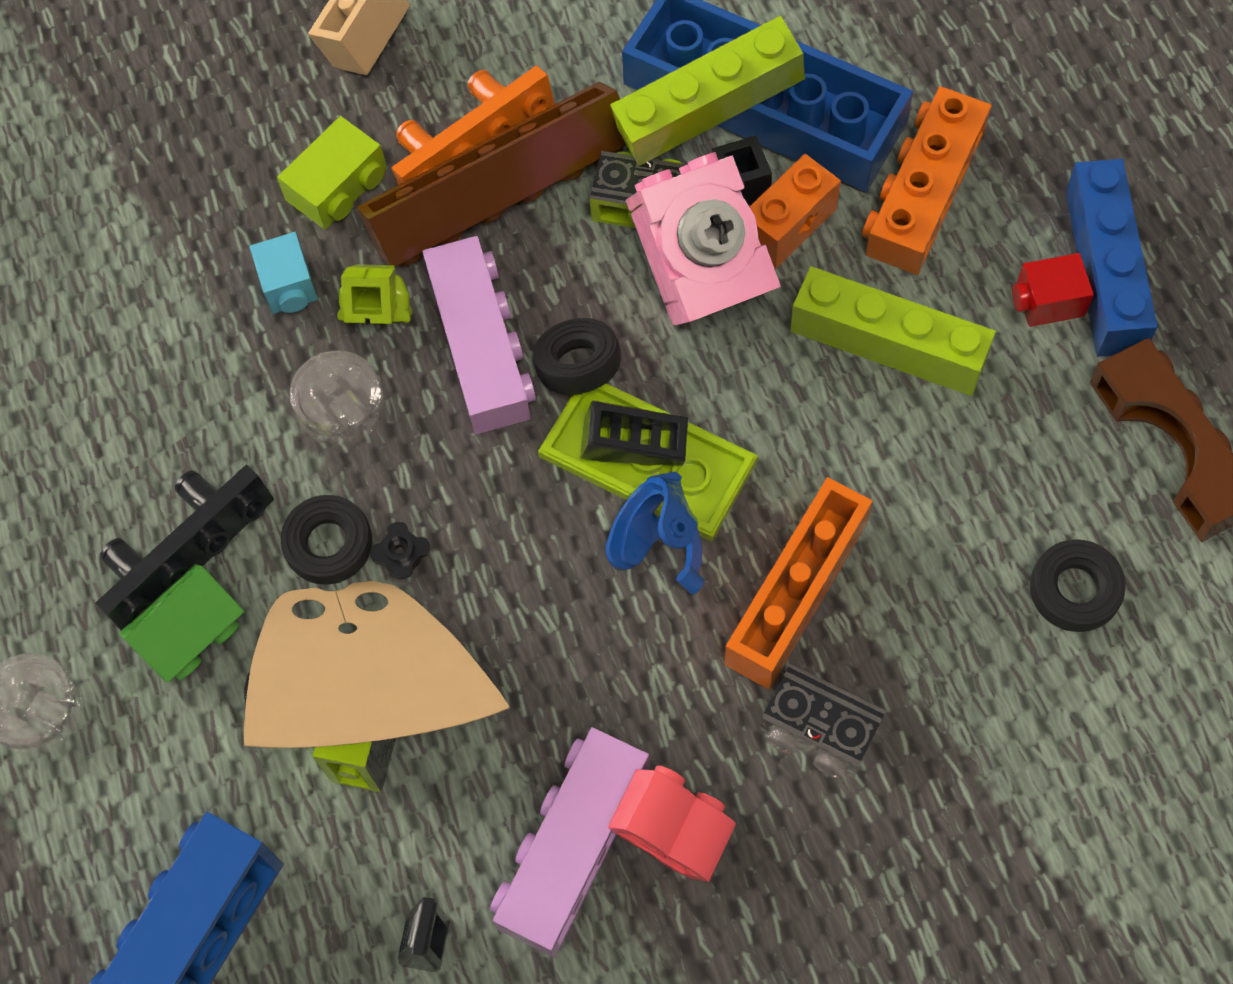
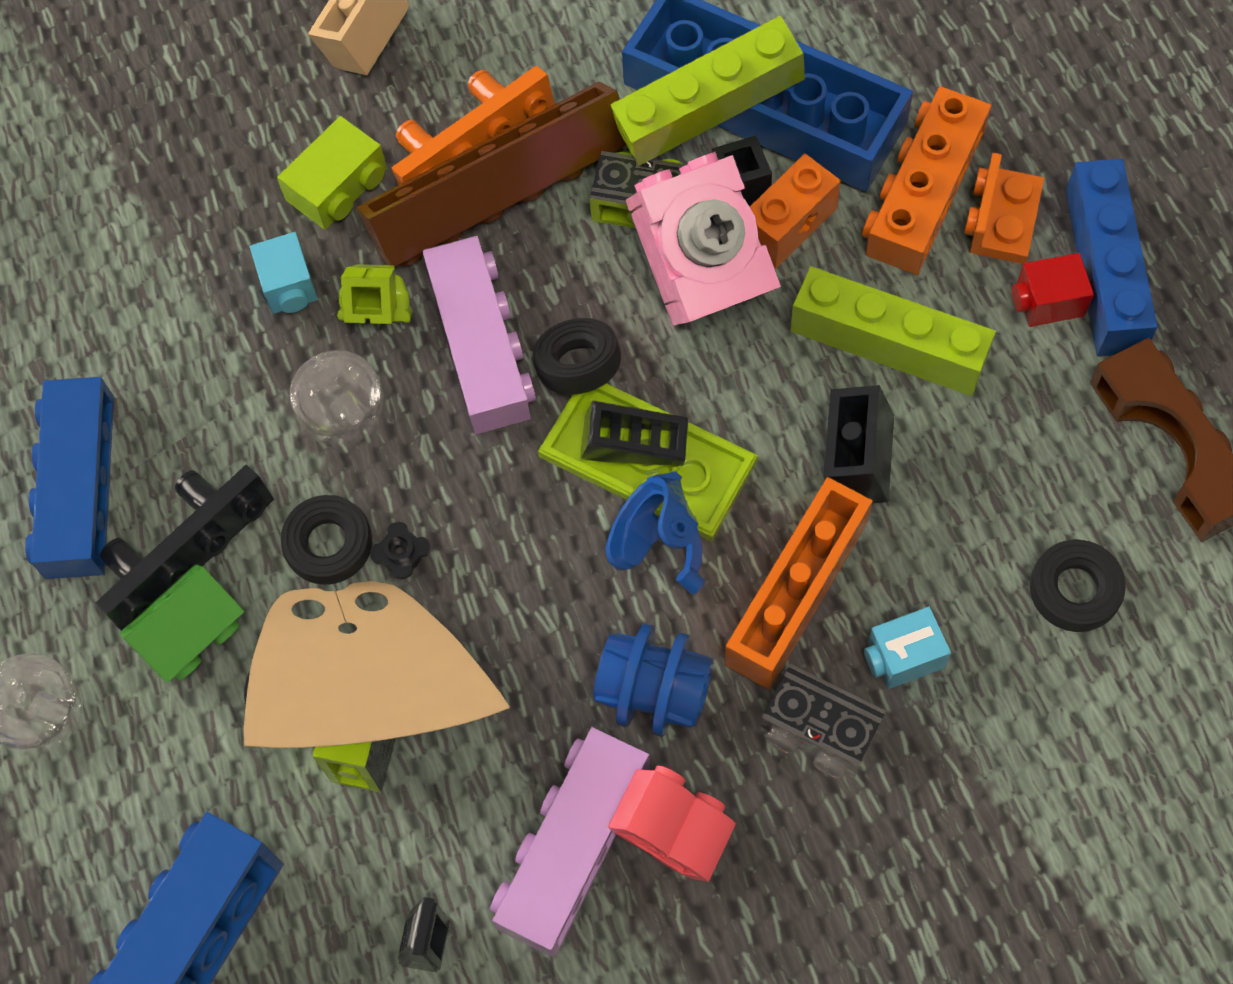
none -> blue brick [25,377,114,579]
none -> blue piece [593,623,714,737]
none -> black brick [823,385,894,503]
none -> medium azure brick [864,606,951,689]
none -> orange bracket [964,153,1045,264]

